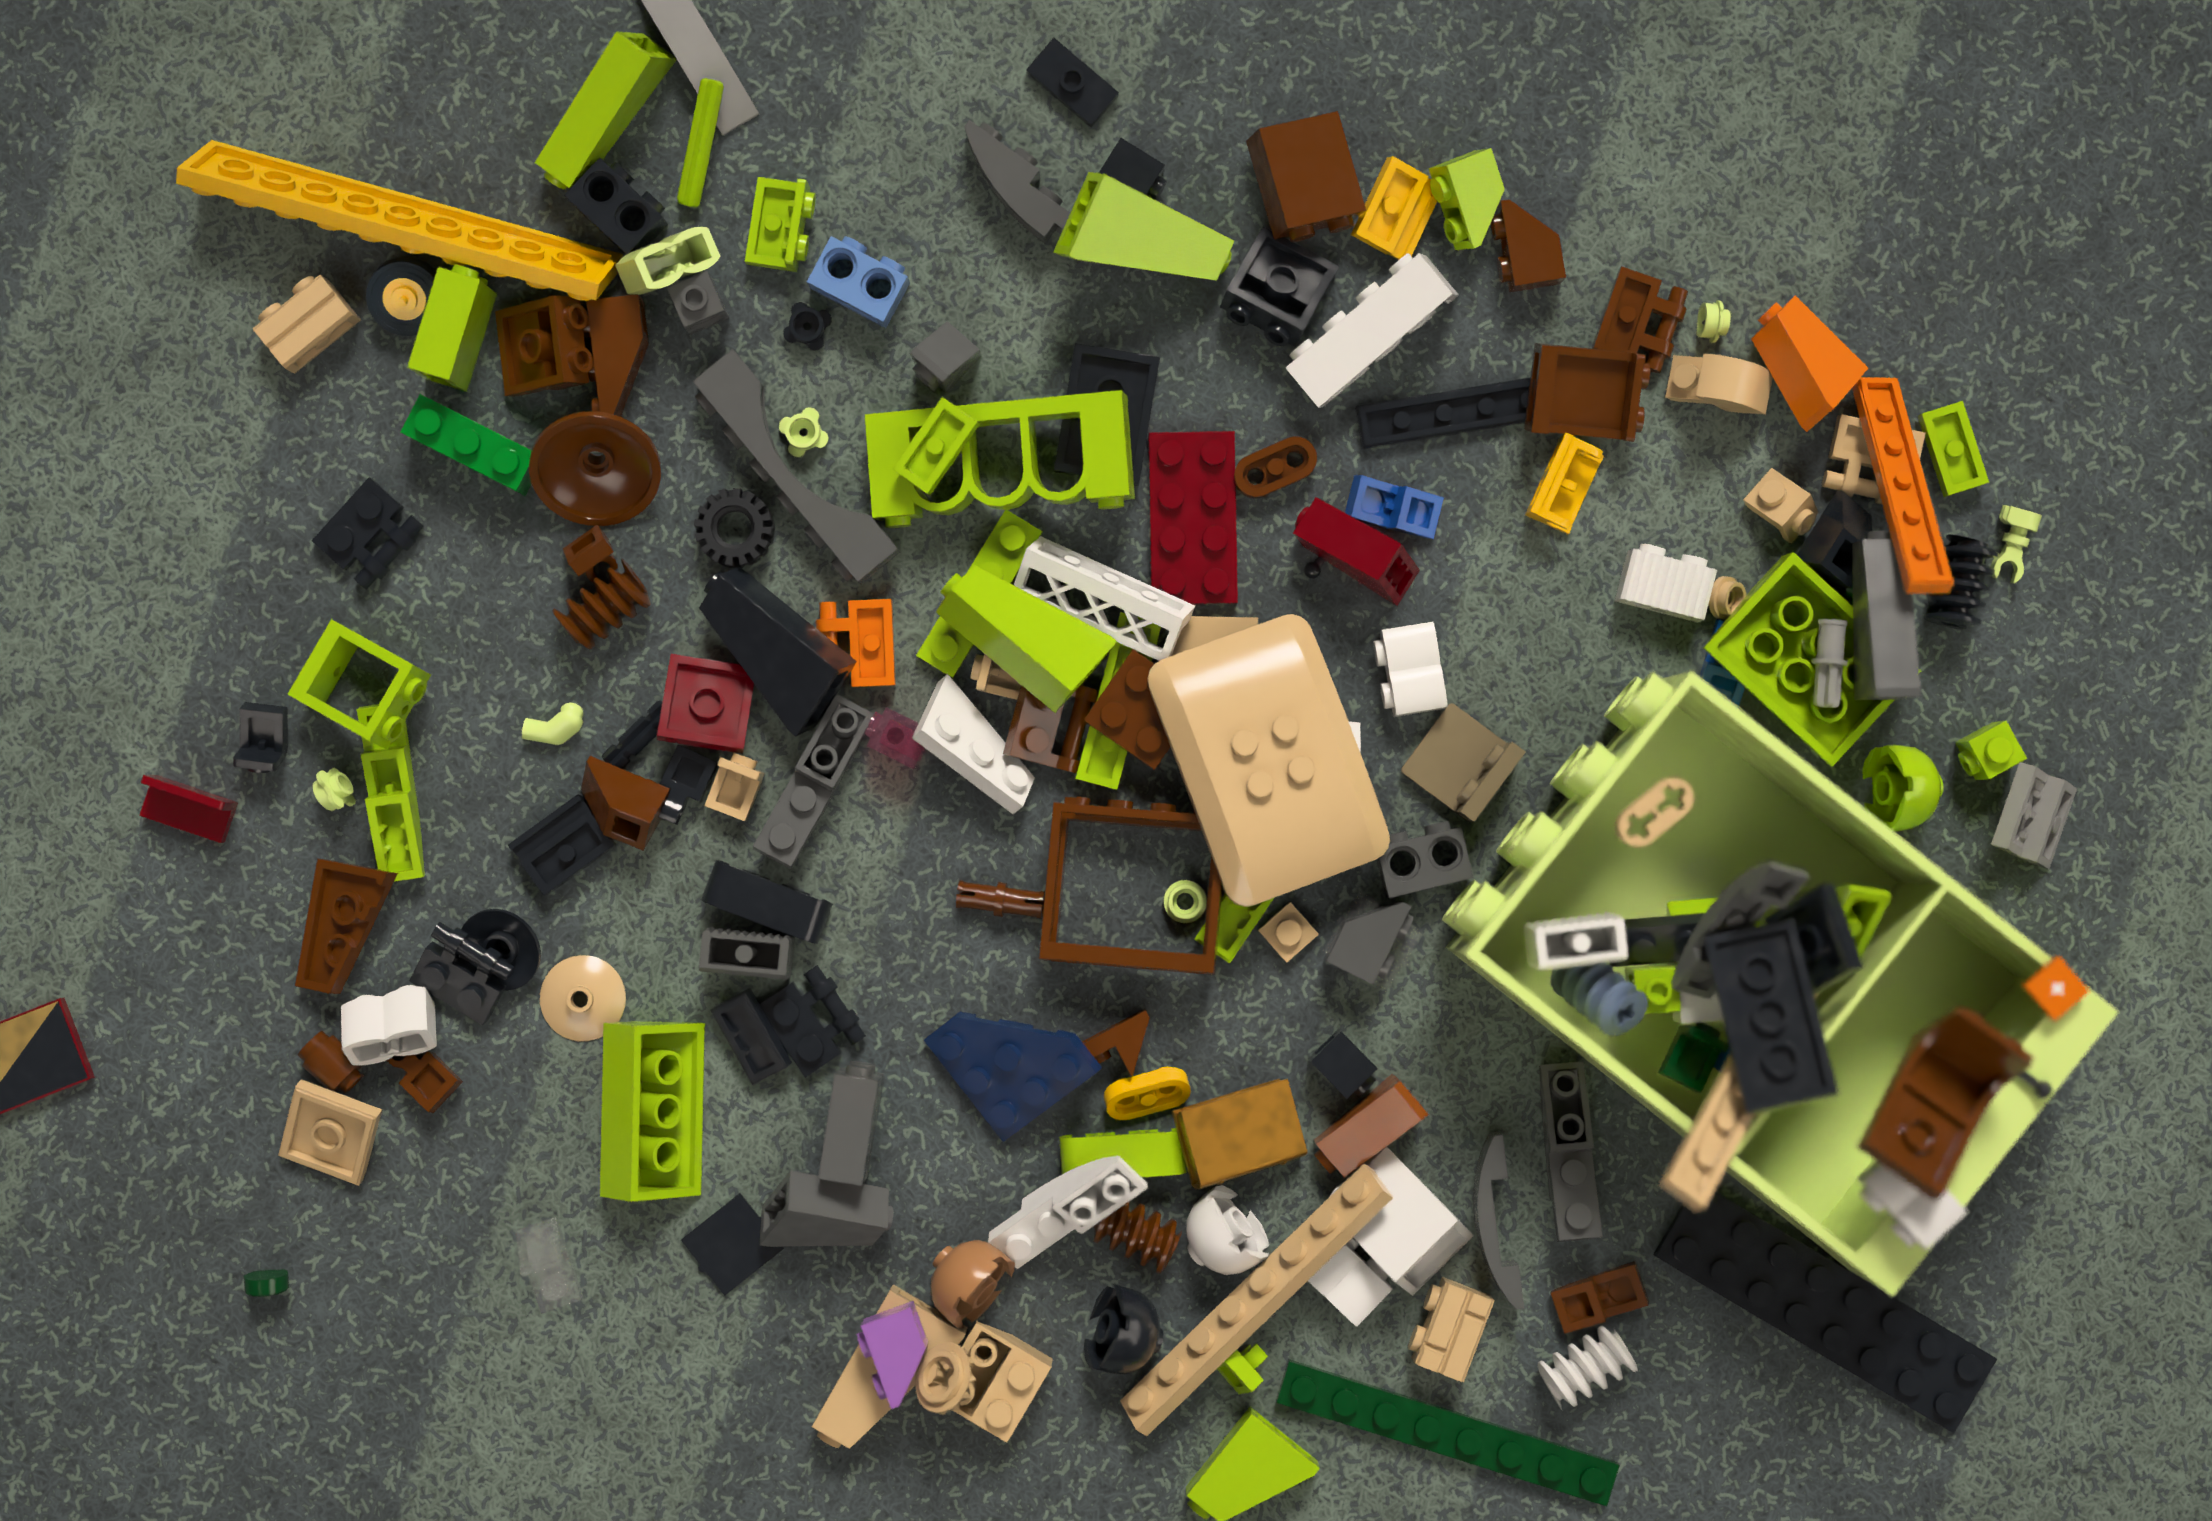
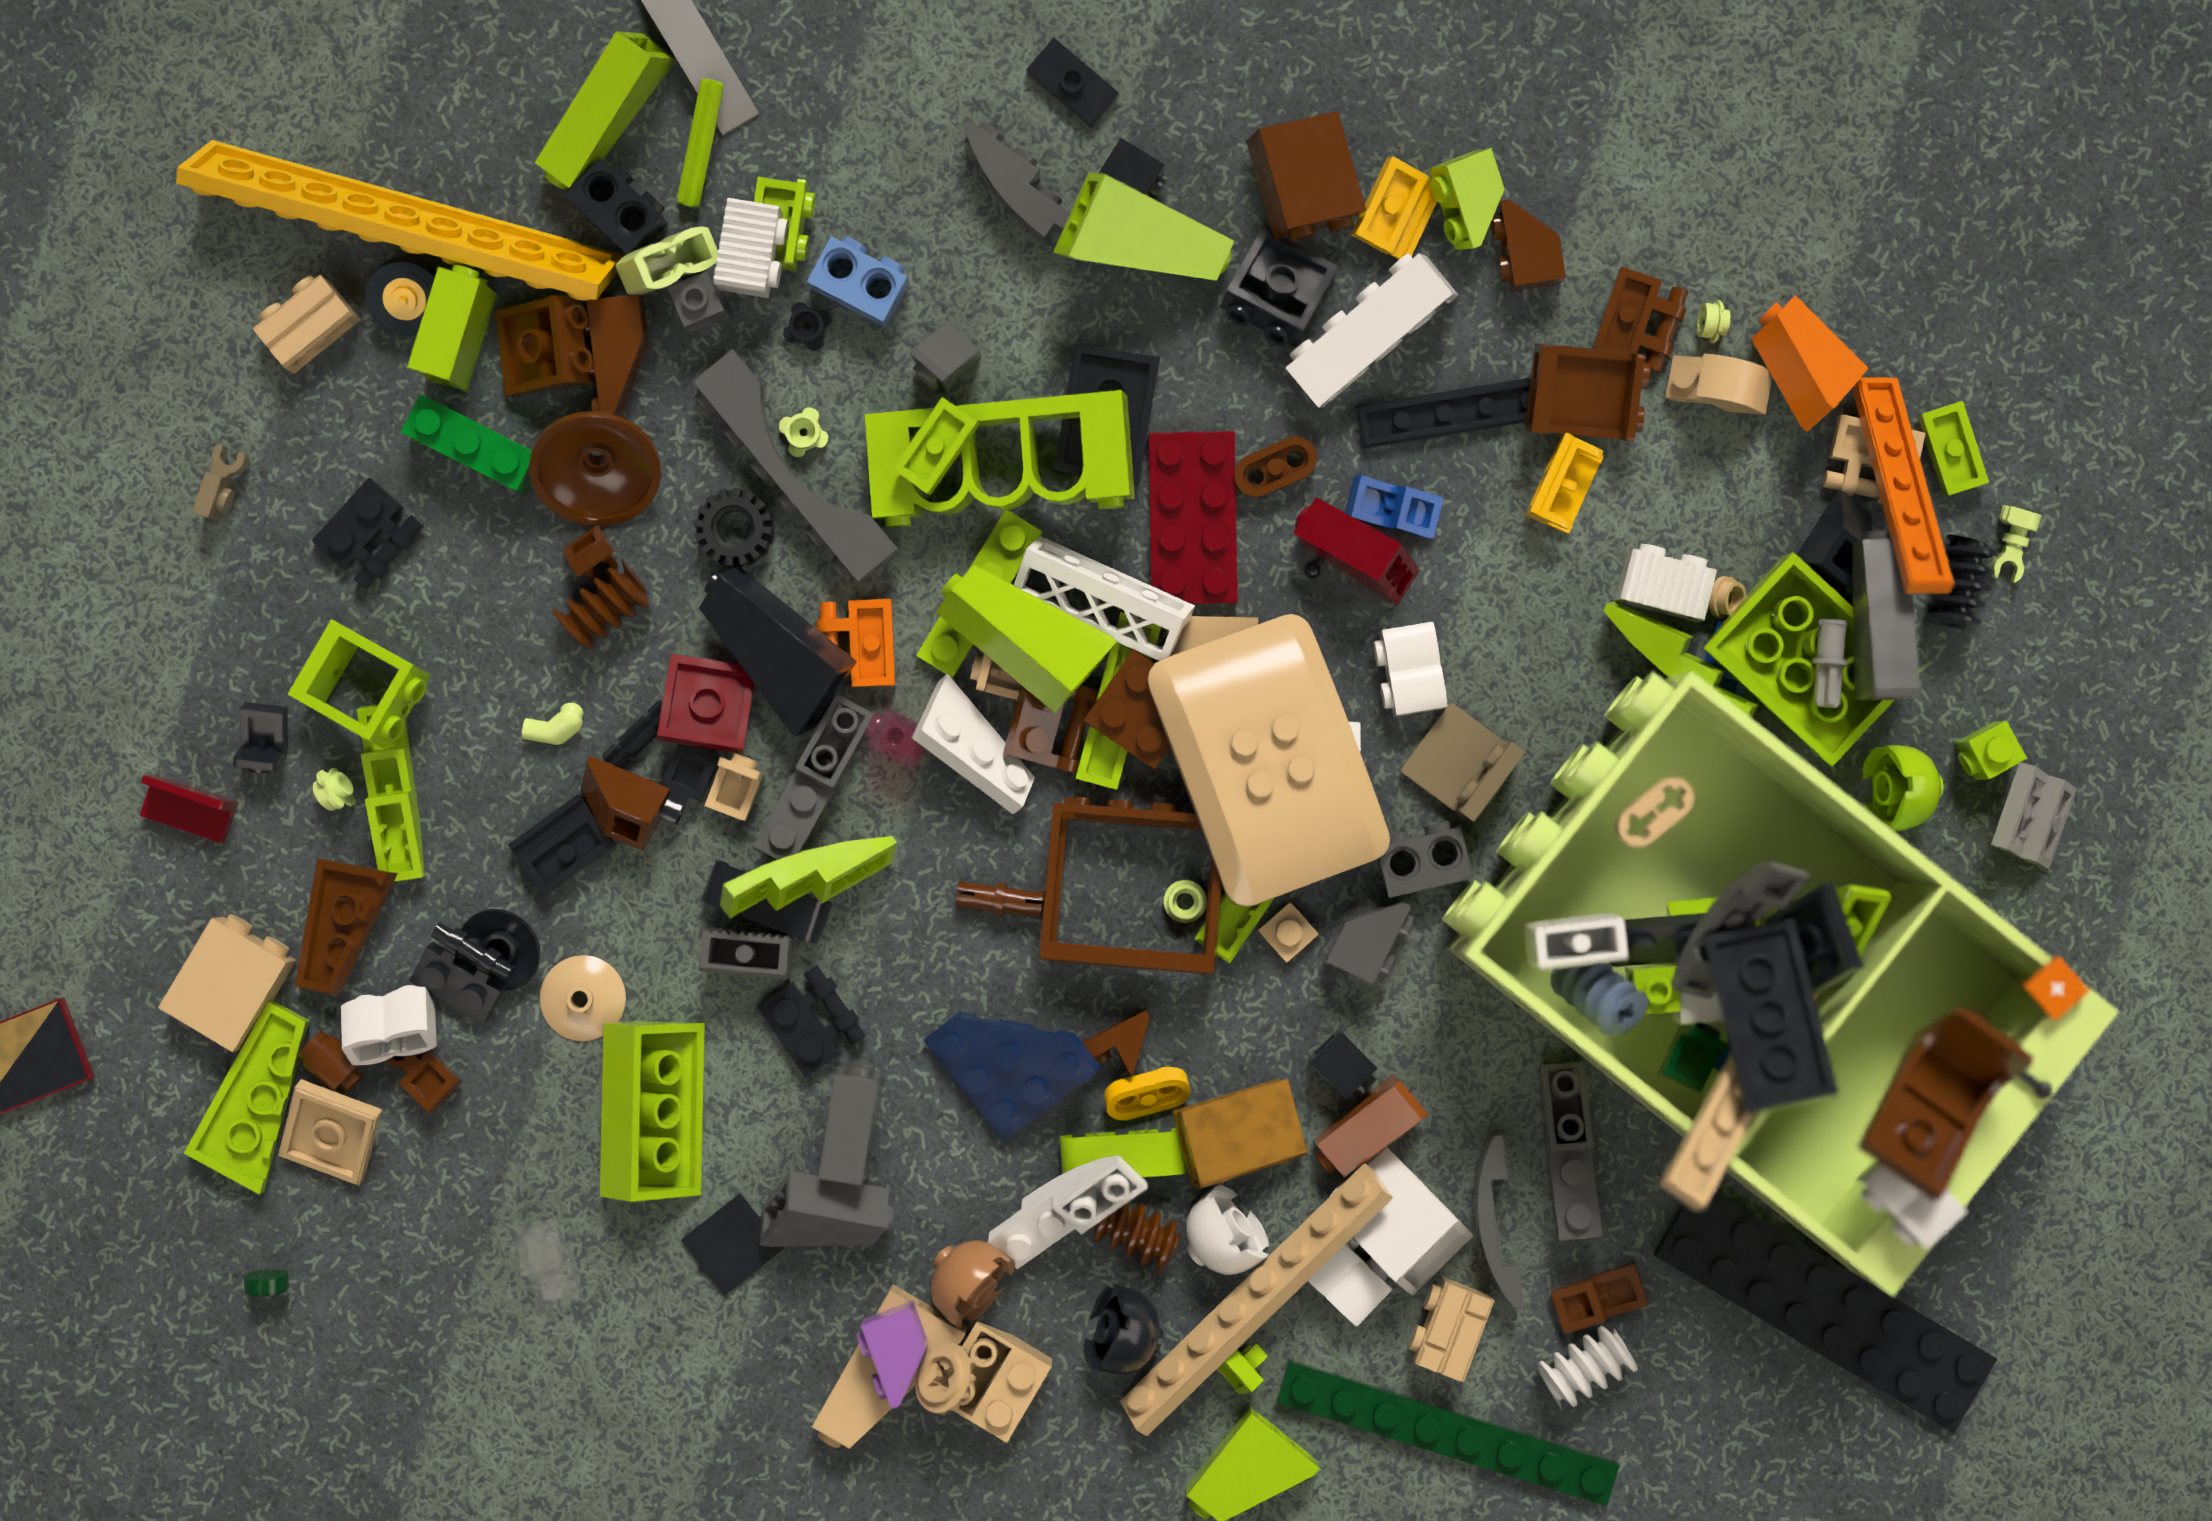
black plate [710,988,792,1085] -> none
tan bracket [1743,468,1818,543] -> none
none -> tan brick [158,914,297,1052]
none -> lime wing [184,1000,310,1195]
none -> dark tan plate [192,444,249,522]
none -> white brick [713,198,789,298]
none -> lime slope [720,836,897,918]
none -> lime slope [1603,601,1758,719]

